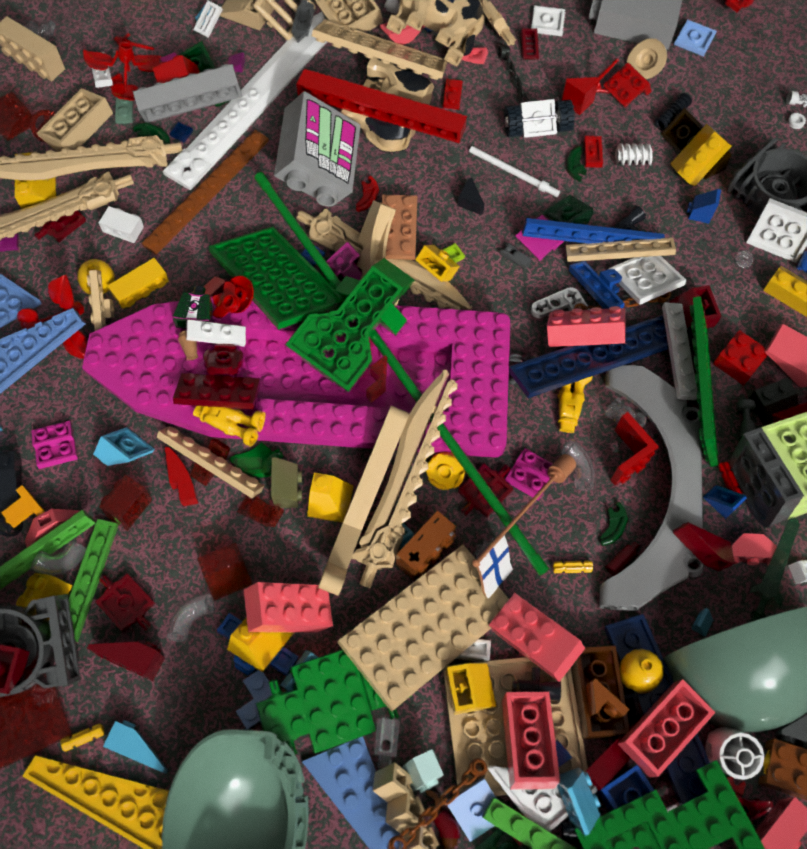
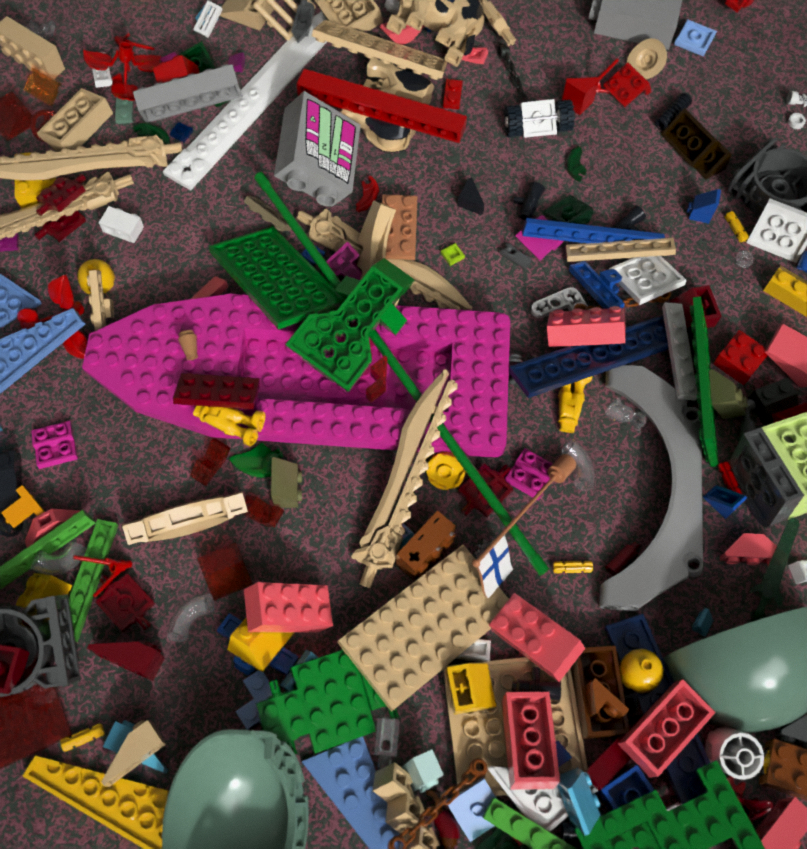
medium azure slope [93,427,155,466] -> none
clear red brick [99,475,152,531] -> none
yellow brick [107,258,169,309] -> none
dark orange plate [142,130,269,255] -> none
tan plate [157,426,264,498] -> none
red slope [165,447,199,506] -> none
torso [173,286,213,329] -> none
white plate [186,320,246,347] -> none
dark red plate [203,344,244,375] -> none
red plate [212,281,241,318] -> none
red dish [229,276,254,314] -> none
yellow slope [307,473,354,523] -> none
tan beam [318,406,410,596] -> none
yellow brick [415,245,460,282] -> none
white bar [469,146,560,197] -> none
dark red slope [520,28,539,60] -> none
white tile [531,6,565,36] -> none
red plate [584,136,603,168] -> none
dark green piece [600,502,628,546] -> none
red bracket [610,412,659,486] -> none
white piece [615,143,653,165] -> none
yellow slope [670,124,732,186] -> none
dark red slope [673,522,734,572] -> none
none -> clear orange plate [24,68,61,106]
none -> dark red plate [36,174,86,216]
none -> red plant [73,555,132,598]
none -> tan slope [101,720,166,787]
none -> tan piece [122,491,248,545]
none -> dark tan plate [244,196,292,232]
none -> black piece [513,182,545,221]
none -> olive slope [709,369,748,419]
none -> yellow axle [725,211,749,242]

